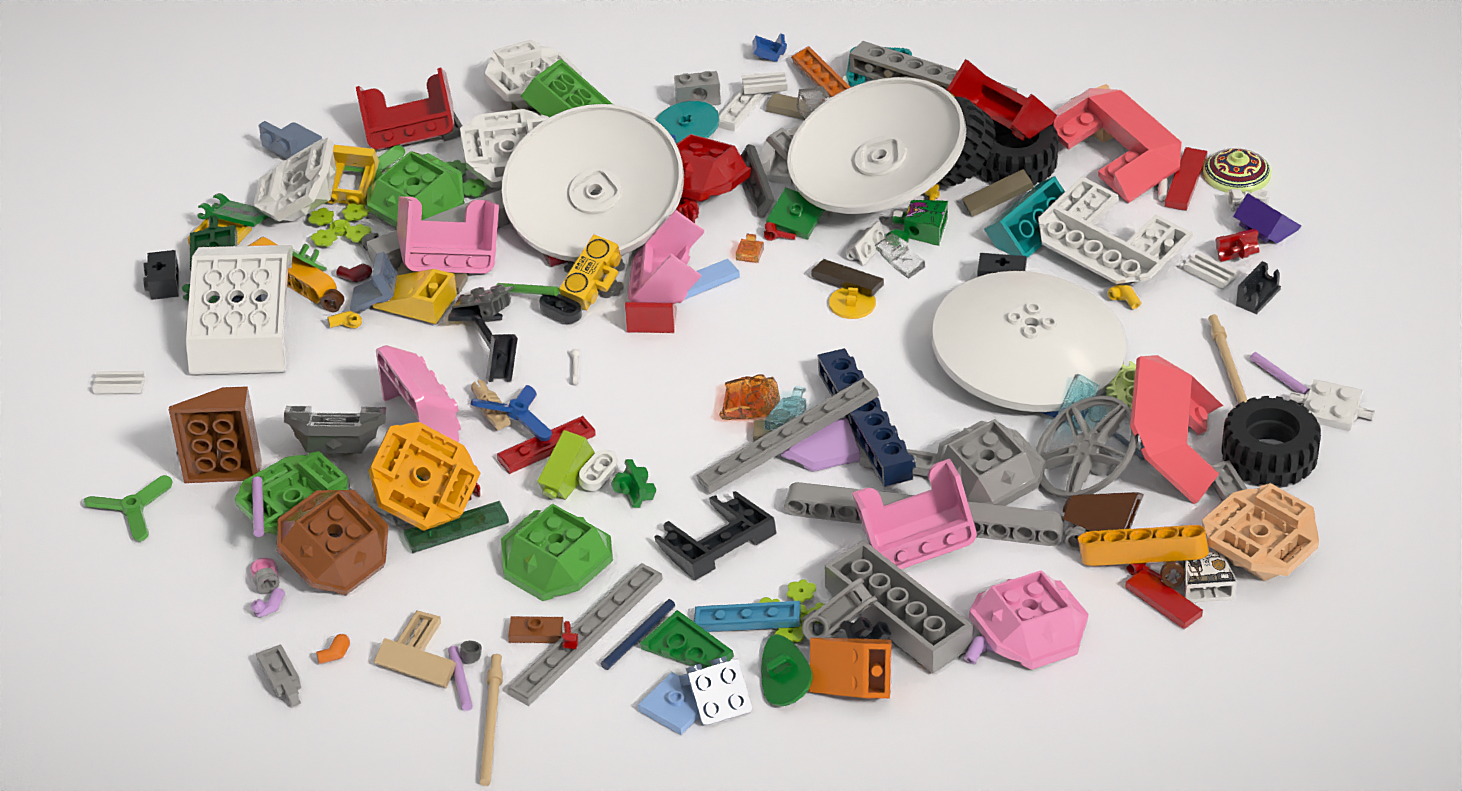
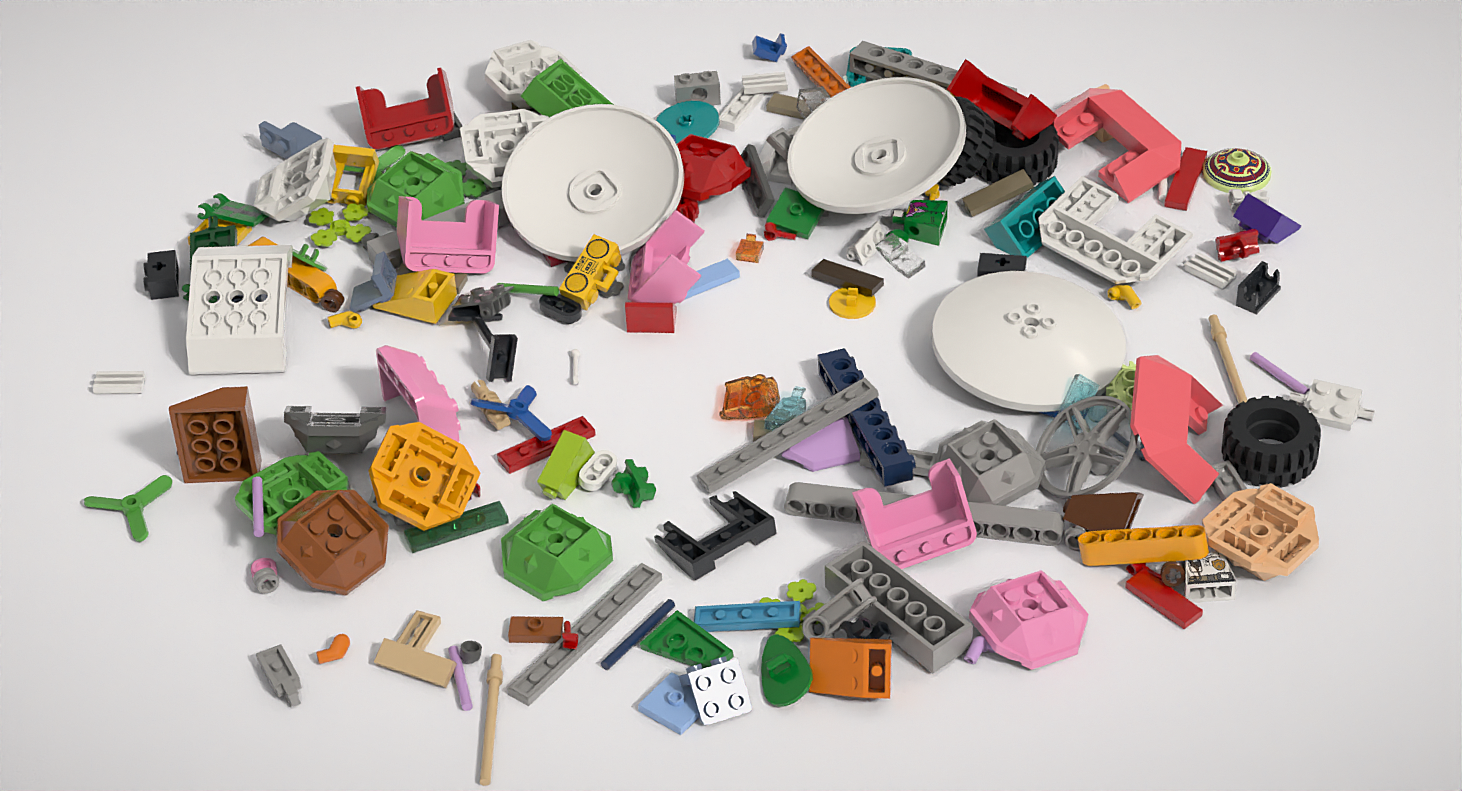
lavender arm [250,588,285,617] -> none
dark red arm [336,264,372,283] -> none

